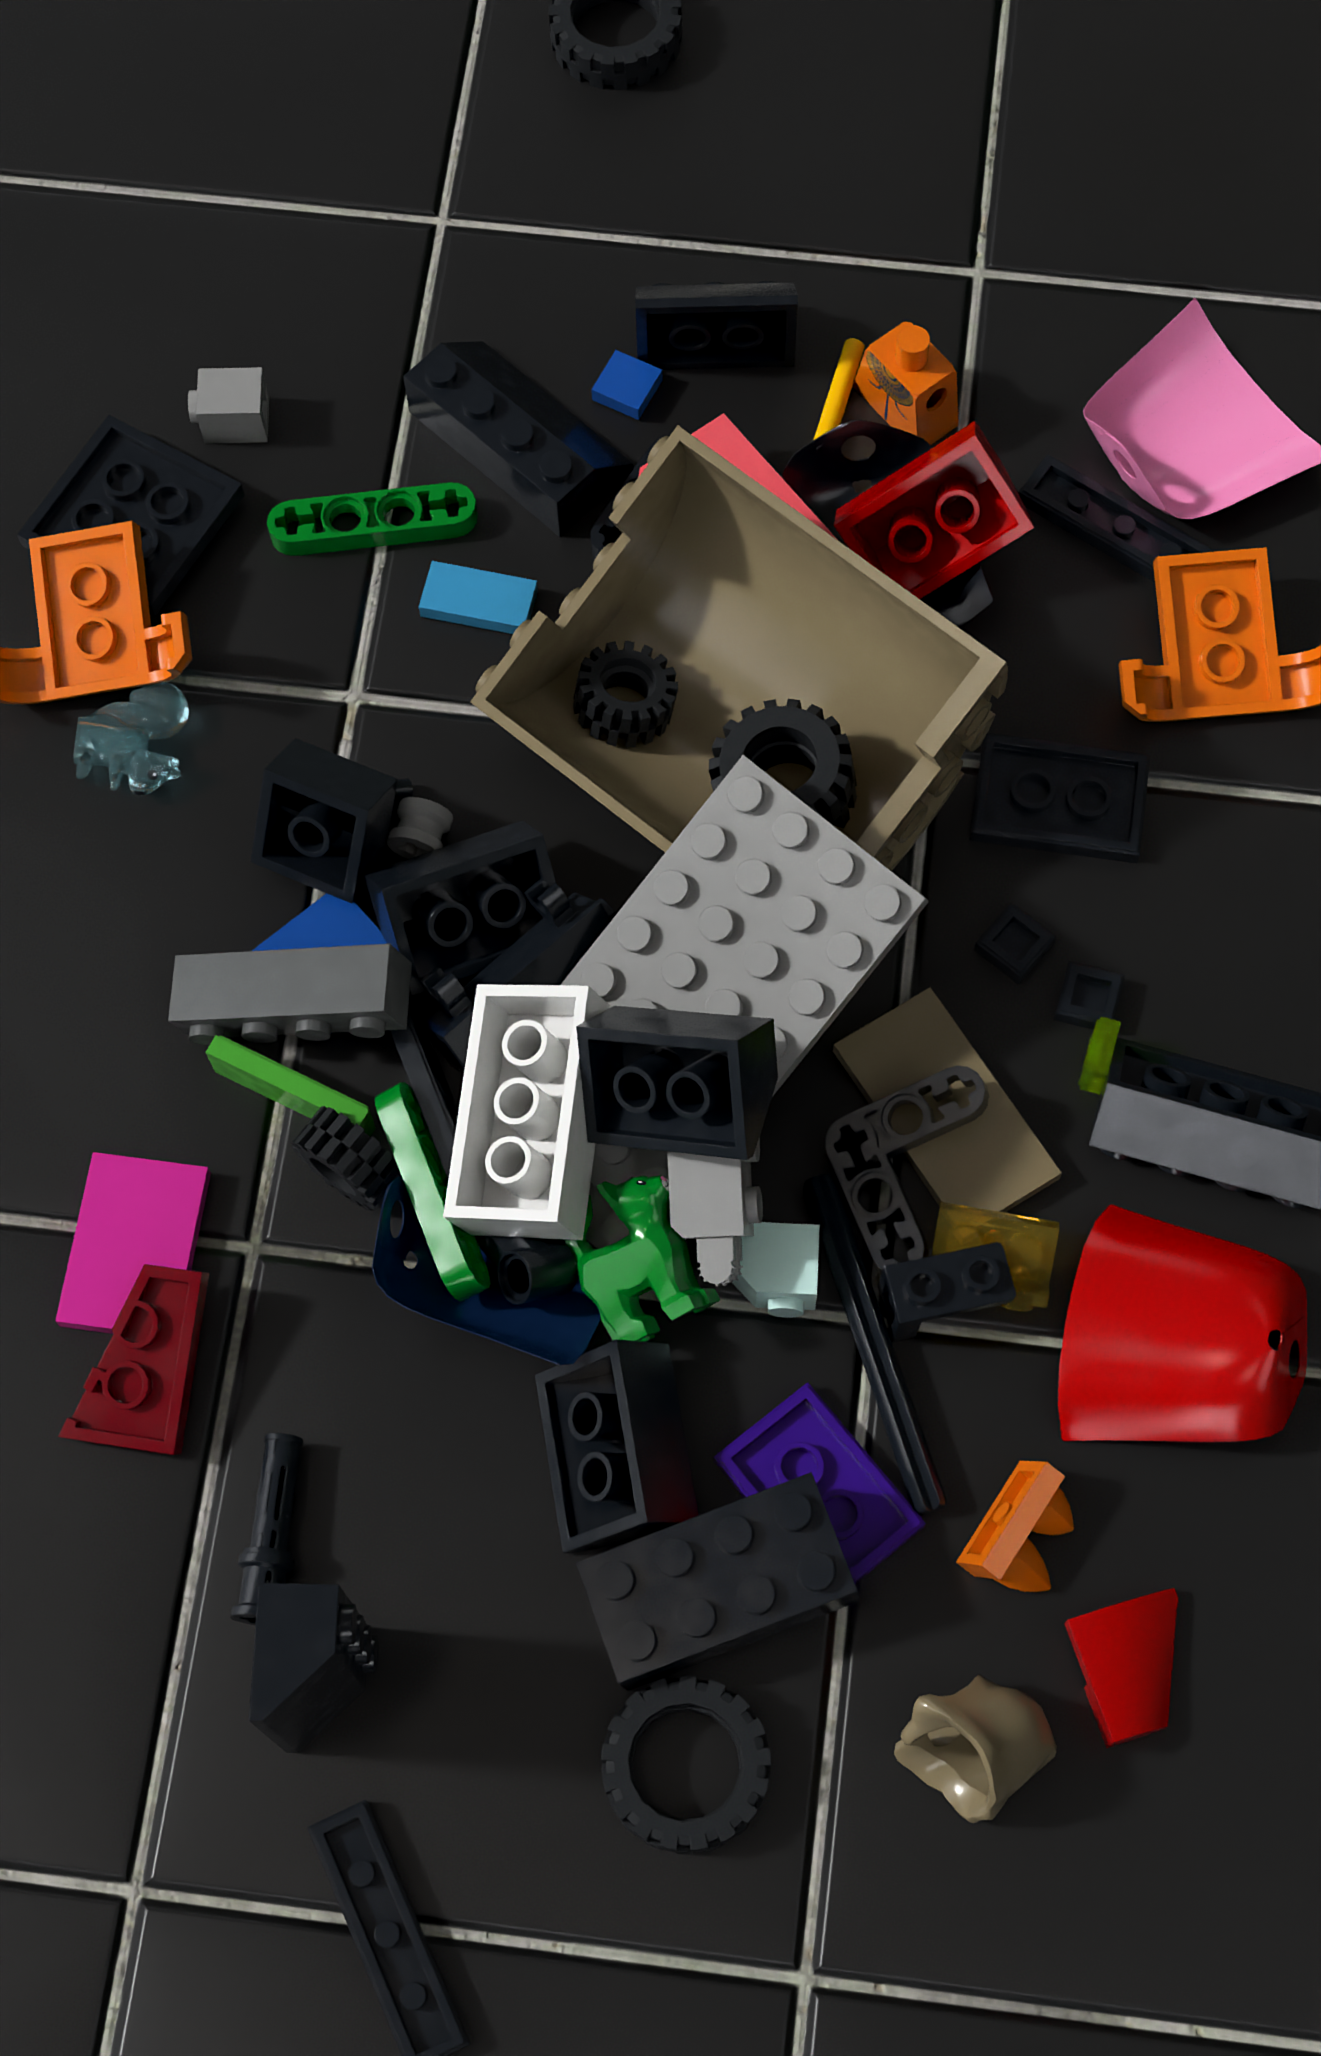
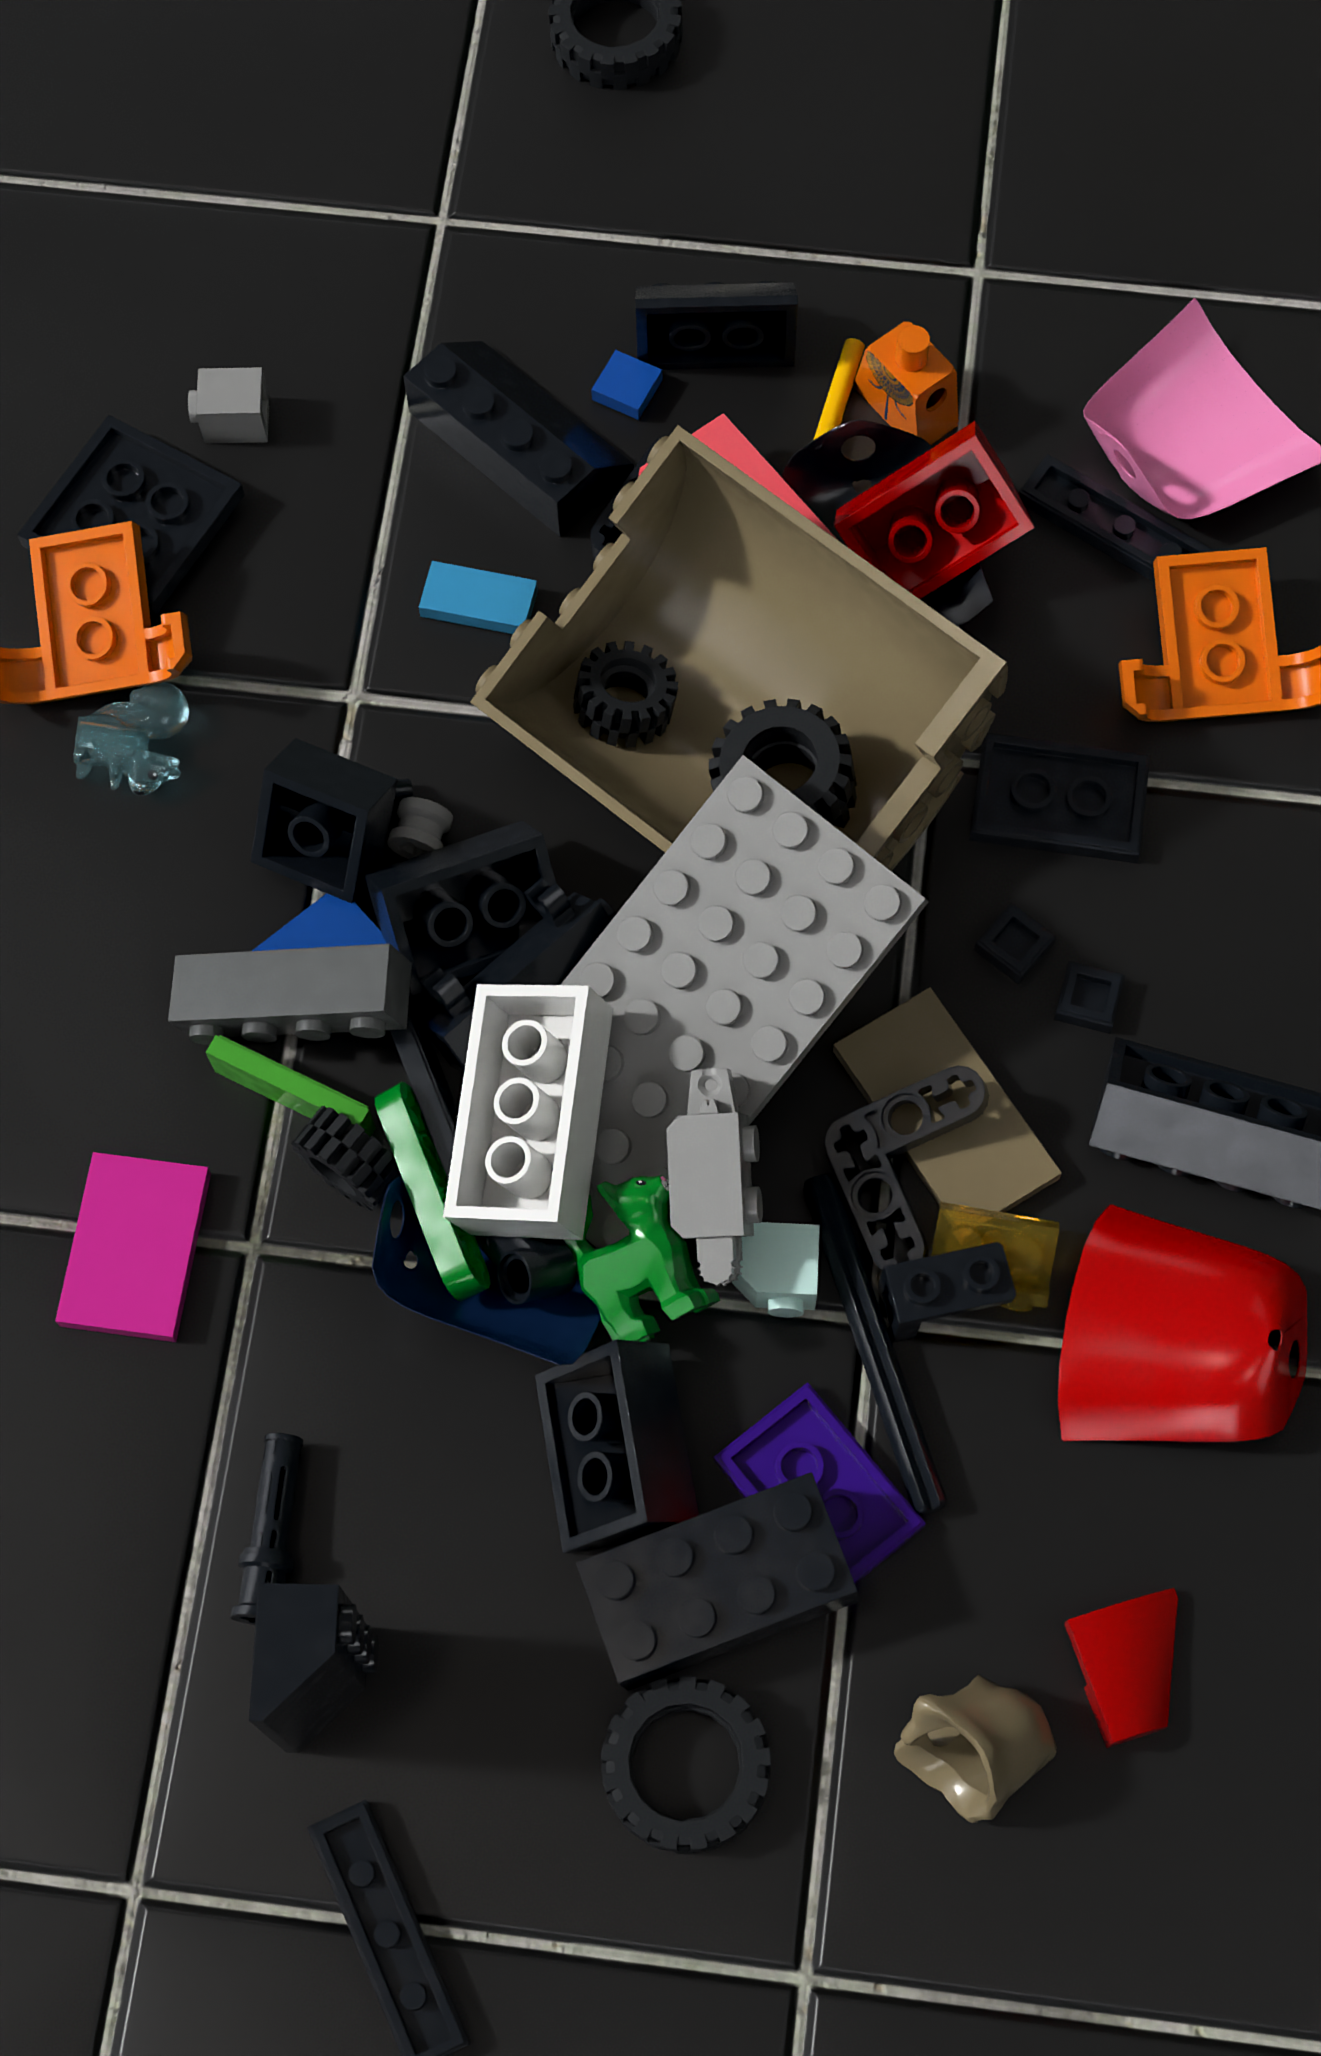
dark red wing [58,1264,209,1455] -> none
green beam [267,482,478,556] -> none
black slope [576,1006,778,1160] -> none
orange tile [956,1460,1074,1592] -> none
clear neon green tile [1078,1017,1121,1094] -> none

